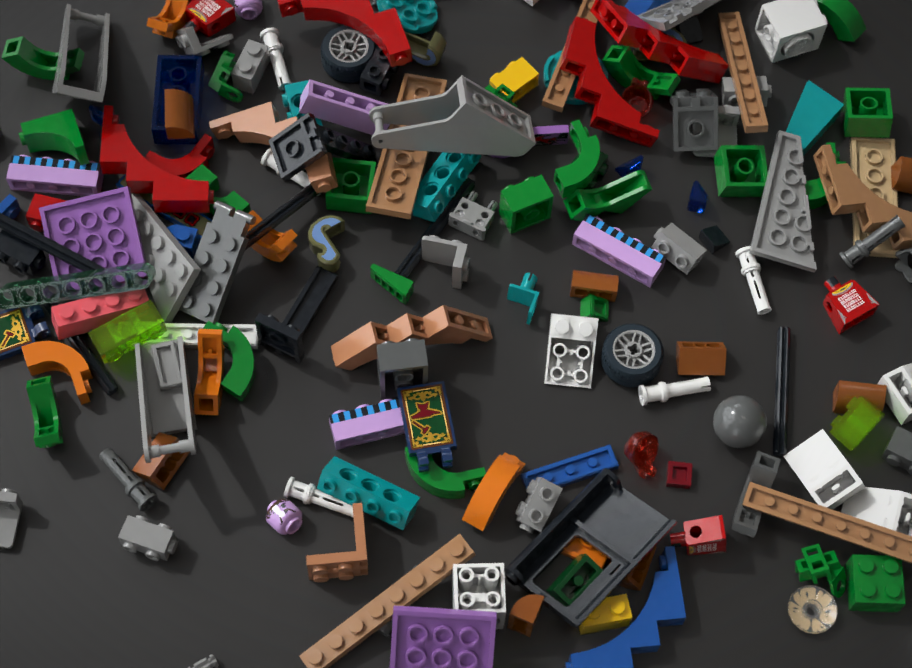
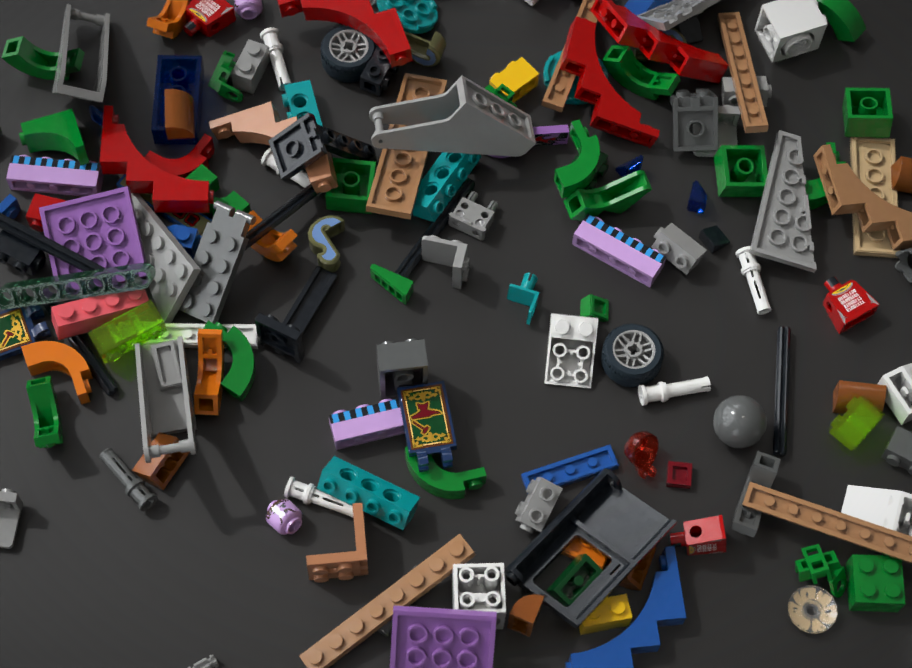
light grey brick [118,515,178,561] -> none
light grey bracket [175,26,234,57] -> none
lavender brick [299,79,390,135] -> none
nougat arch [331,305,493,371] -> none
orange arch [462,452,525,531] -> none
green brick [499,174,554,234] -> none
dark orange brick [570,270,619,302] -> none
clear red piece [621,77,653,118] -> none
dark orange brick [676,341,727,375] -> none
white slope [783,429,865,510] -> none
teal slope [786,80,844,156] -> none
dark grey pin [839,215,905,269] -> none

